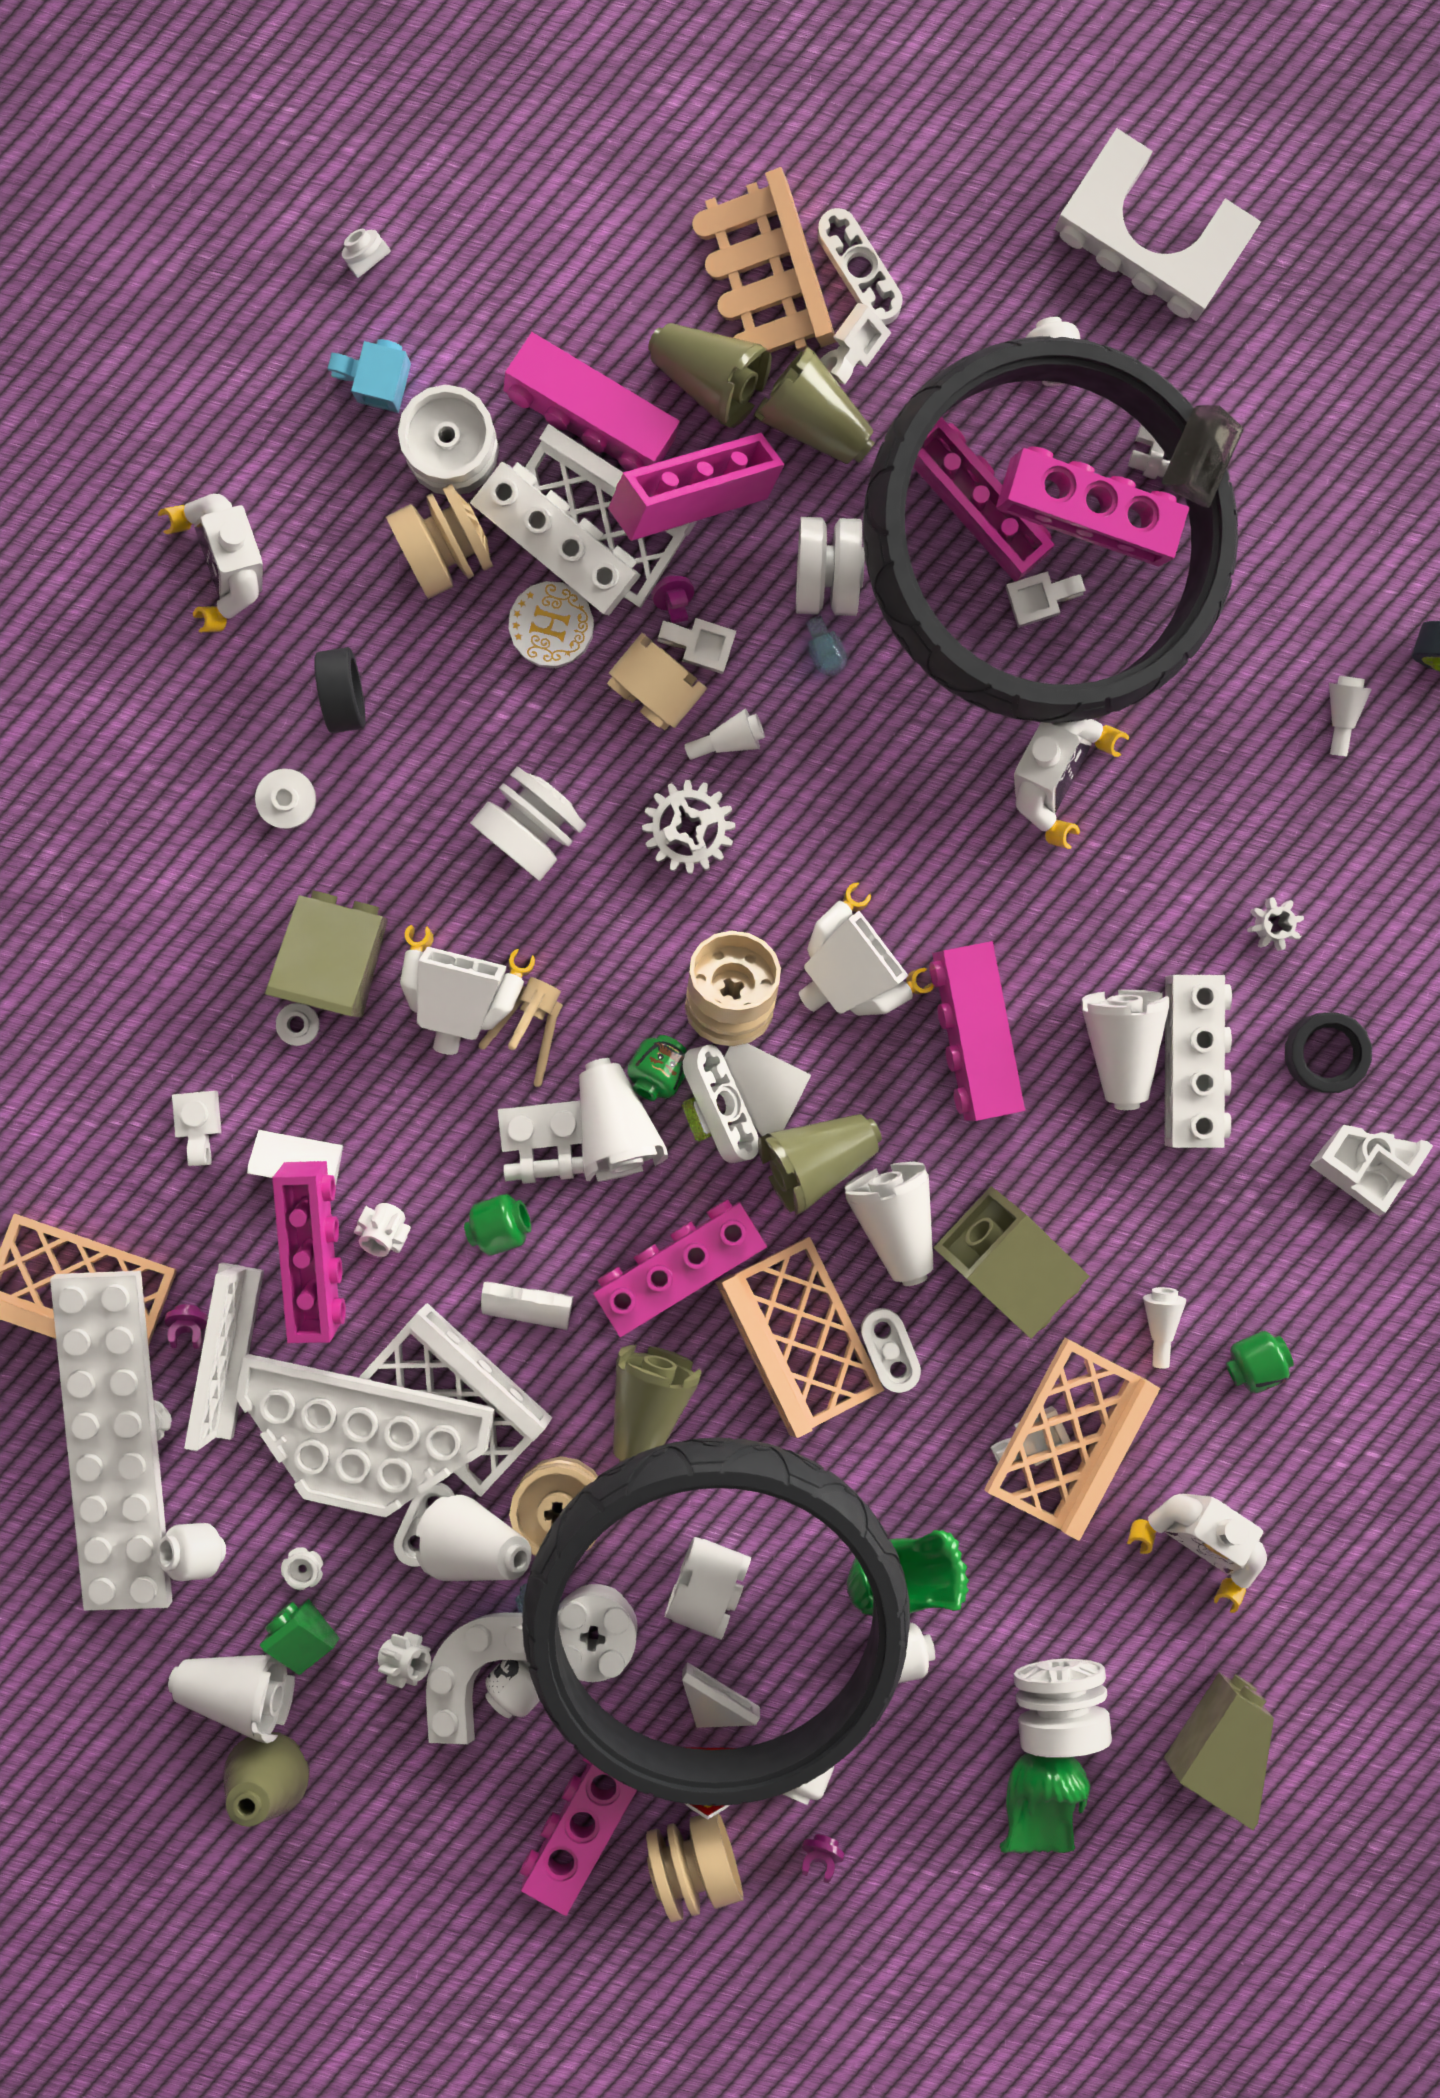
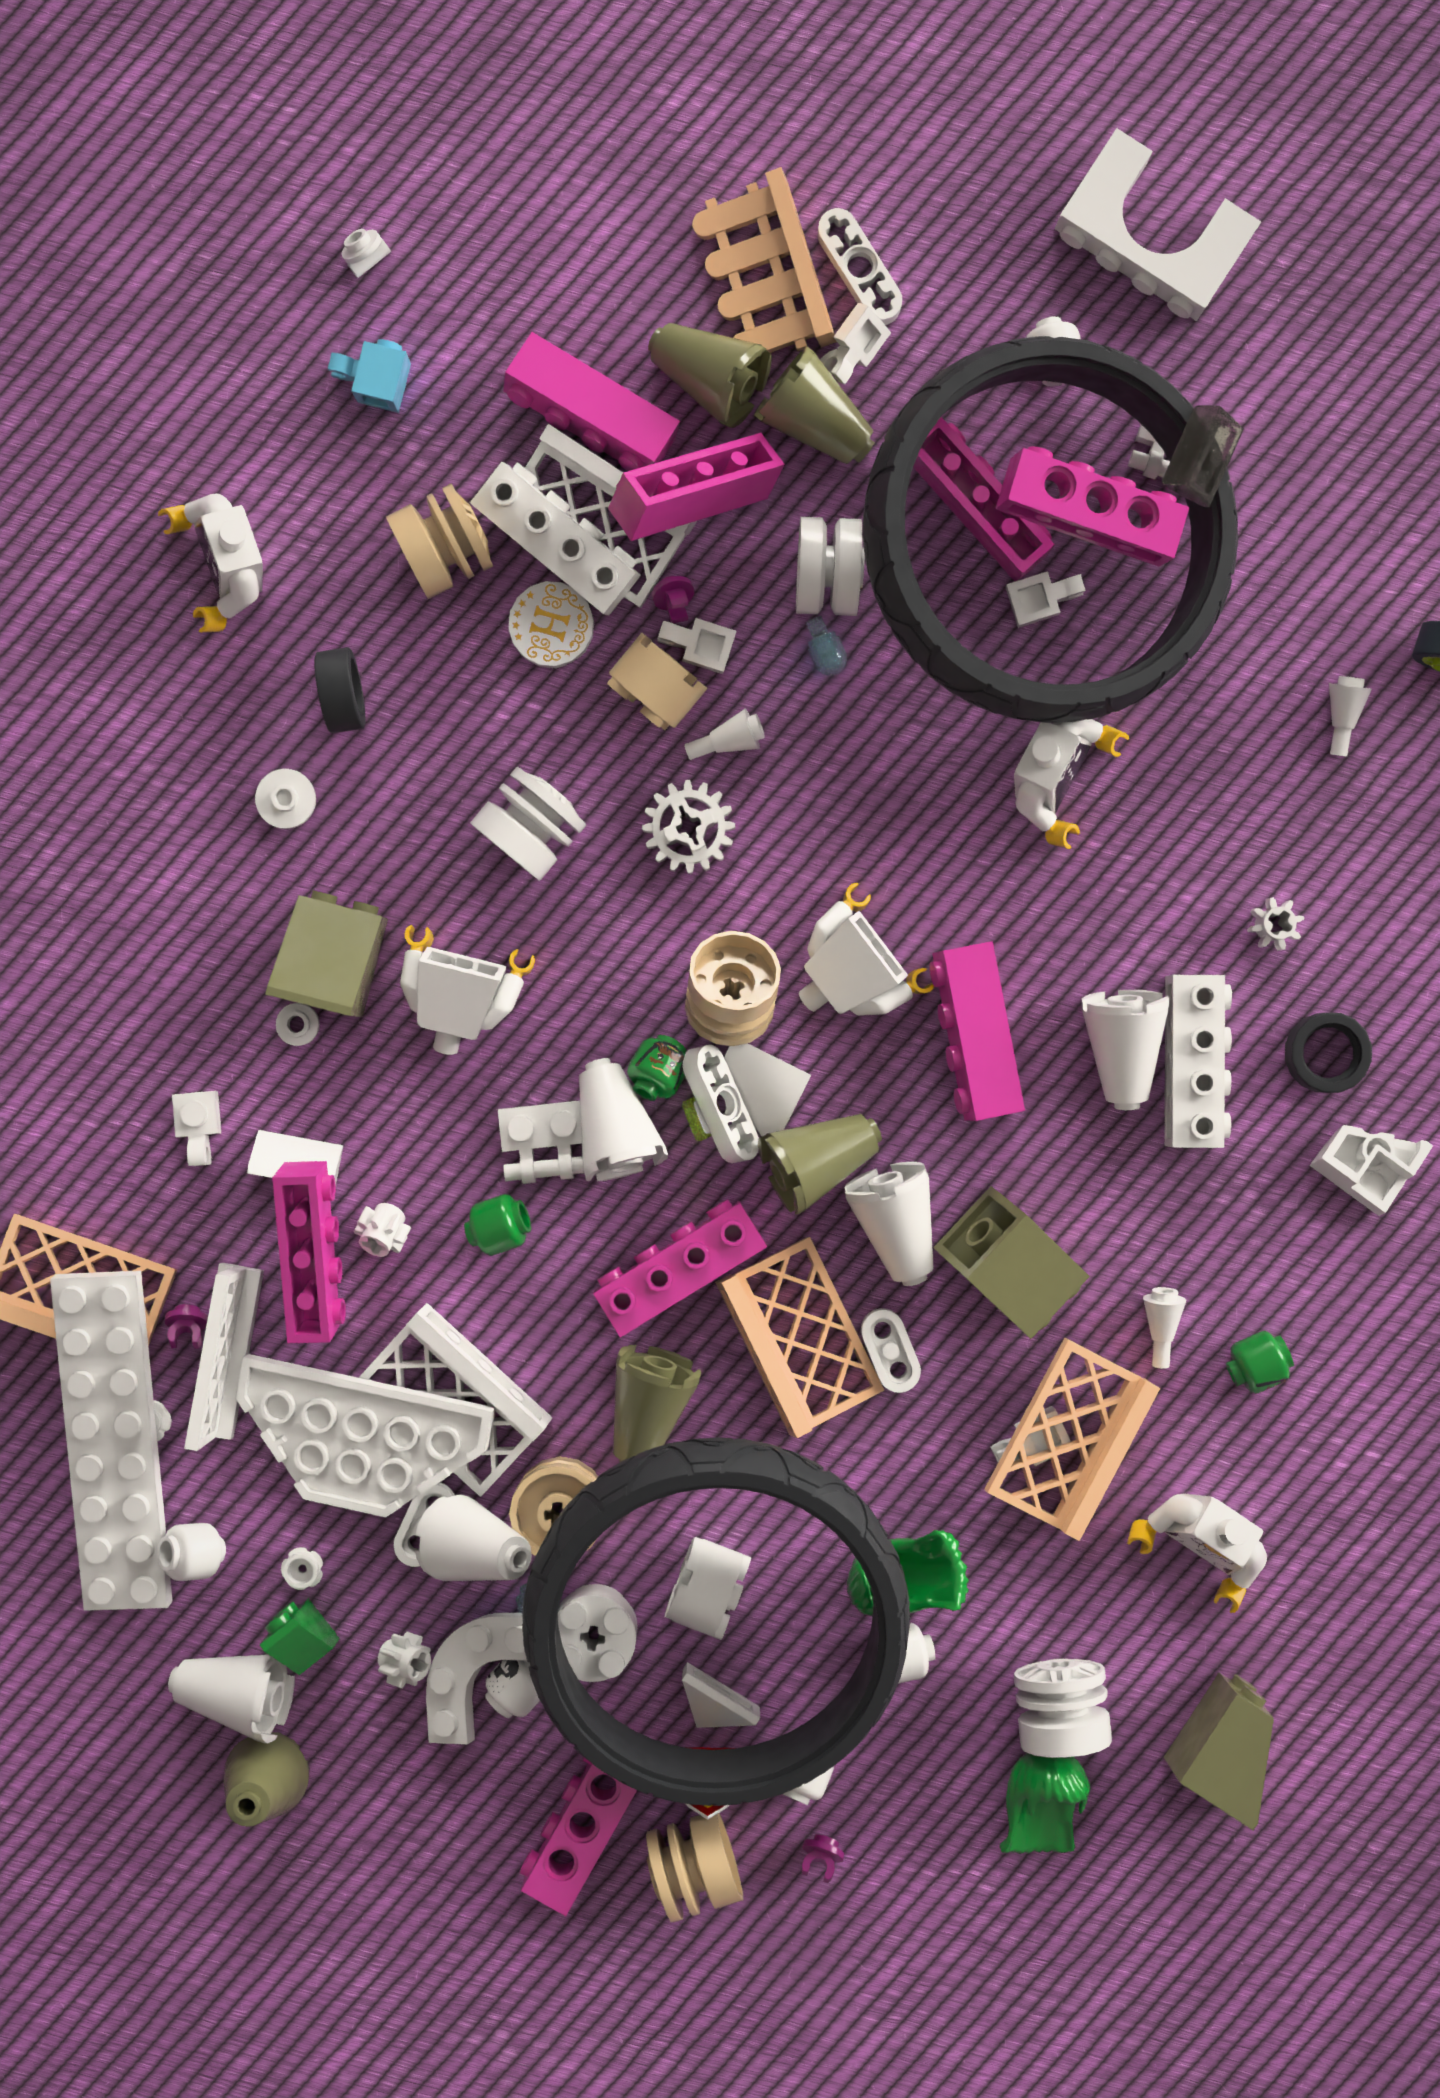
white wheel [398,385,499,495] -> none
tan plant [479,977,563,1087] -> none
white slope [481,1282,574,1330] -> none

